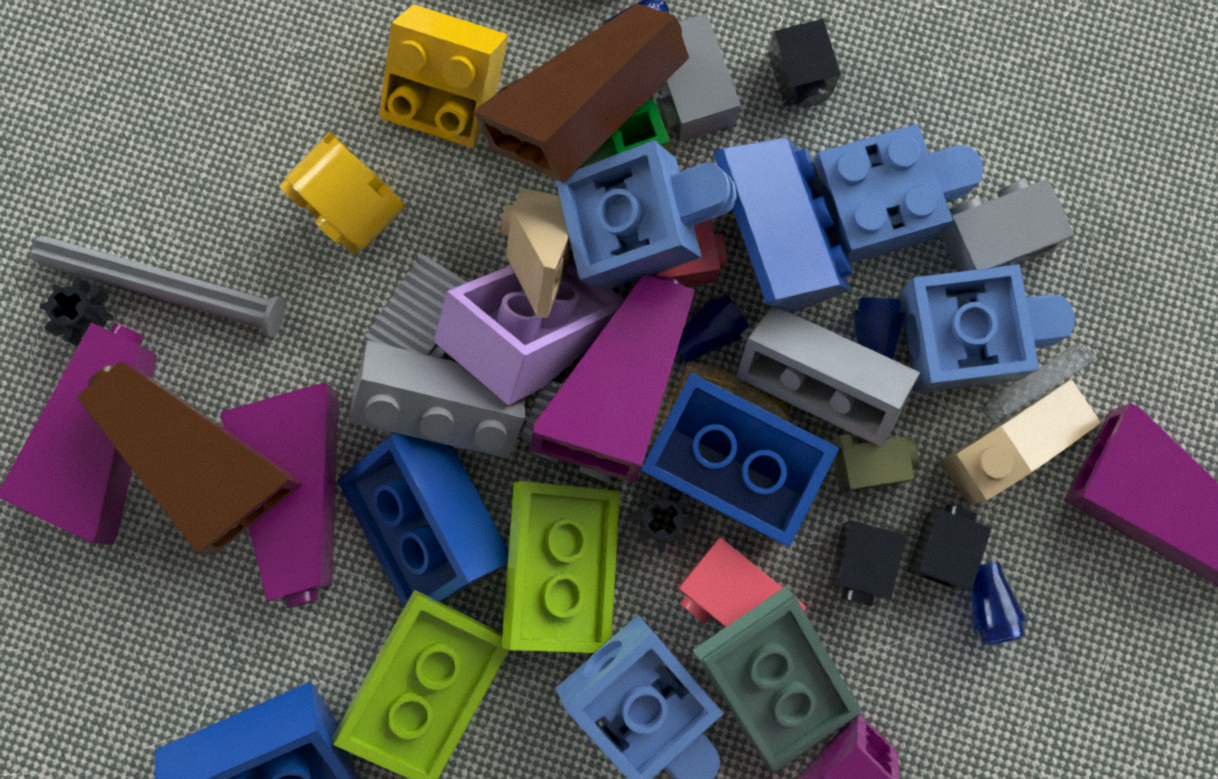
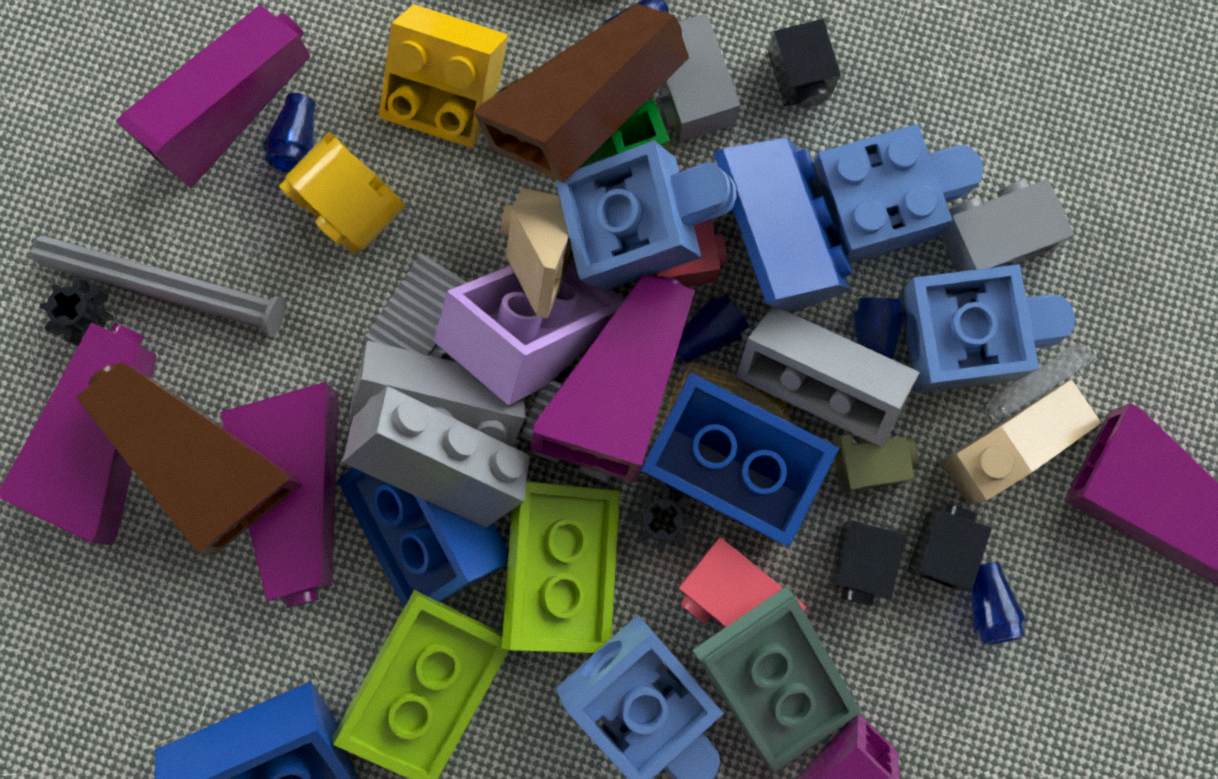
none -> magenta slope [116,4,311,188]
none -> clear blue cone [263,93,316,173]
none -> light grey brick [342,386,530,528]

